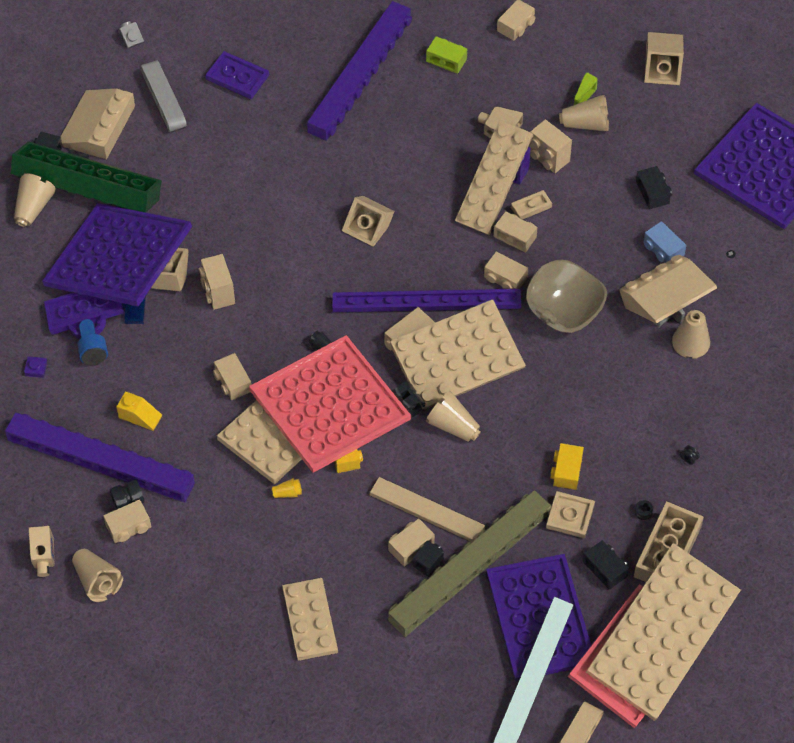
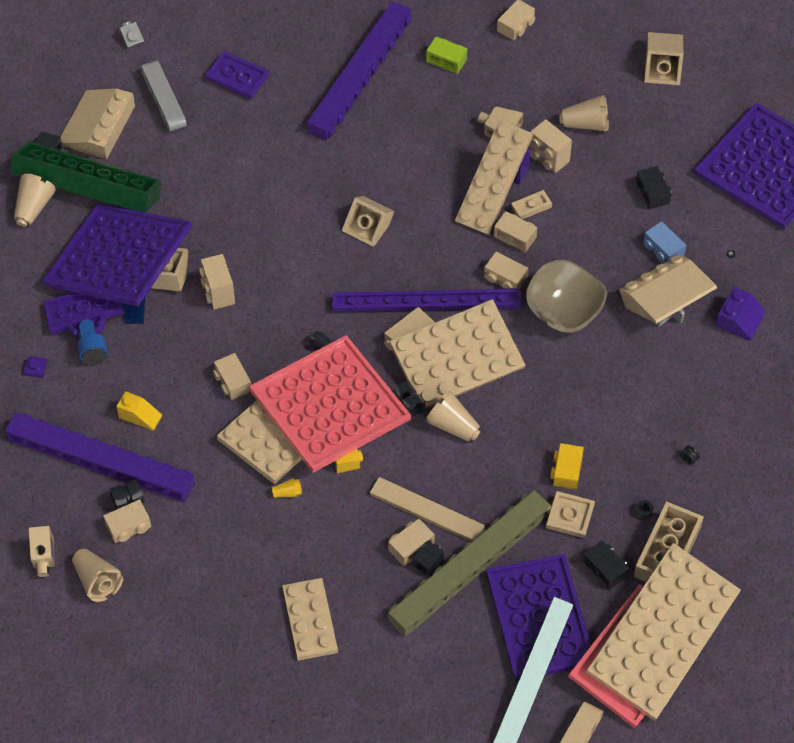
lime slope [574,73,598,105] -> none
tan cone [672,310,710,358] -> none
none -> dark purple slope [716,287,766,341]

